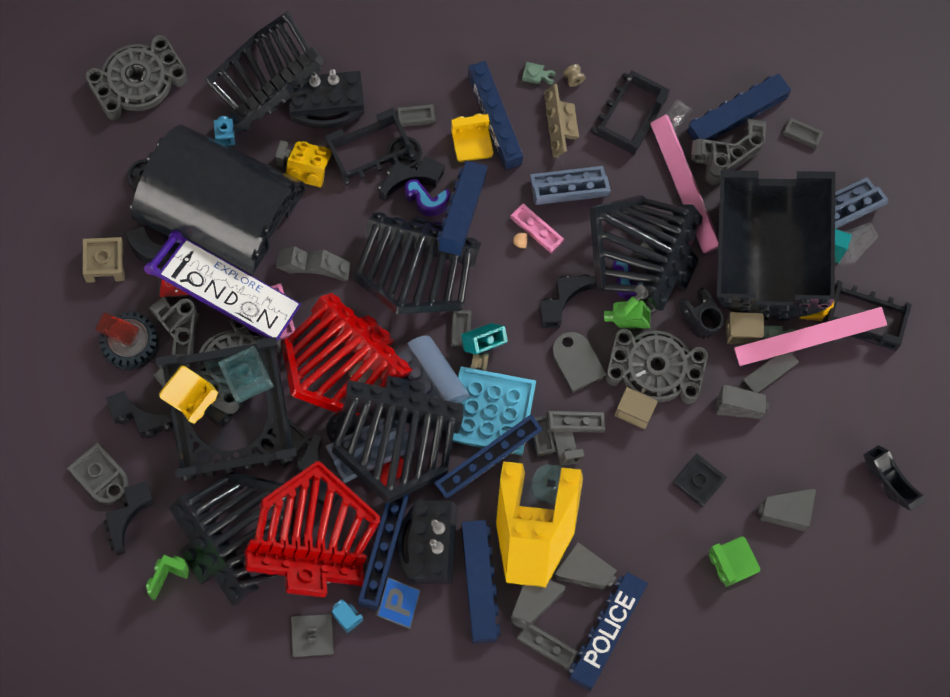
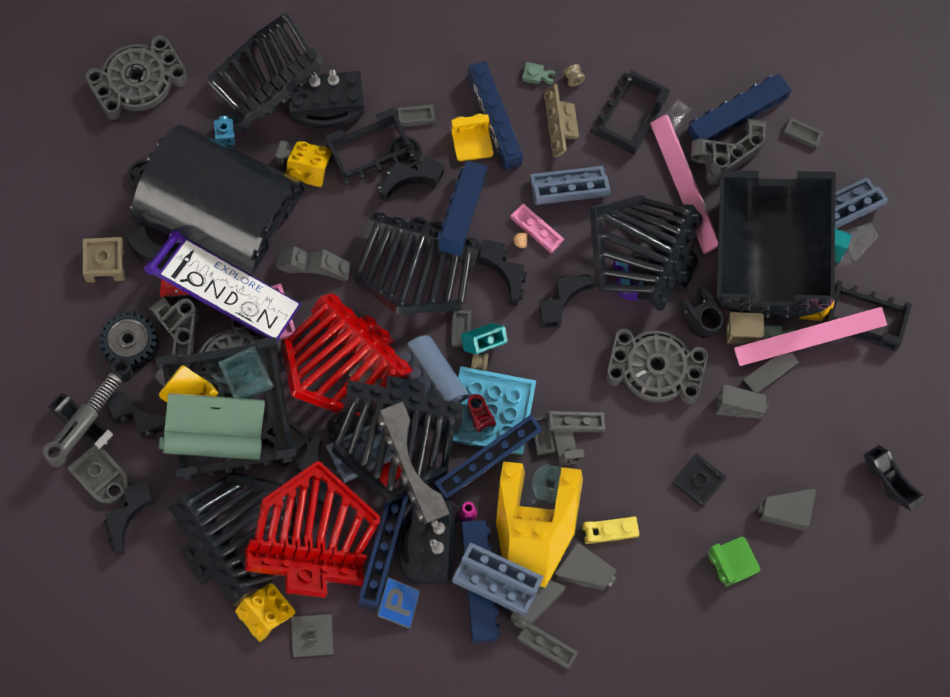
clear red tile [95,312,140,346] -> none
bright green bracket [146,555,190,600] -> none
dark azure brick [332,600,363,633] -> none
dark purple animal [405,179,450,217] -> none
dark grey tile [552,332,606,393] -> none
dark blue brick [568,572,648,691] -> none
bright green torso [604,284,656,329] -> none
dark tan piece [614,387,657,429] -> none
none -> piece [43,357,133,467]
none -> black arch [48,393,113,449]
none -> sand green door [159,393,265,460]
none -> yellow bracket [235,583,295,642]
none -> flat silver arch [377,402,449,524]
none -> sand blue brick [452,542,543,616]
none -> dark pink cone [458,502,477,522]
none -> dark red piece [466,394,496,434]
none -> black arch [479,240,527,306]
none -> light yellow plate [582,516,639,544]

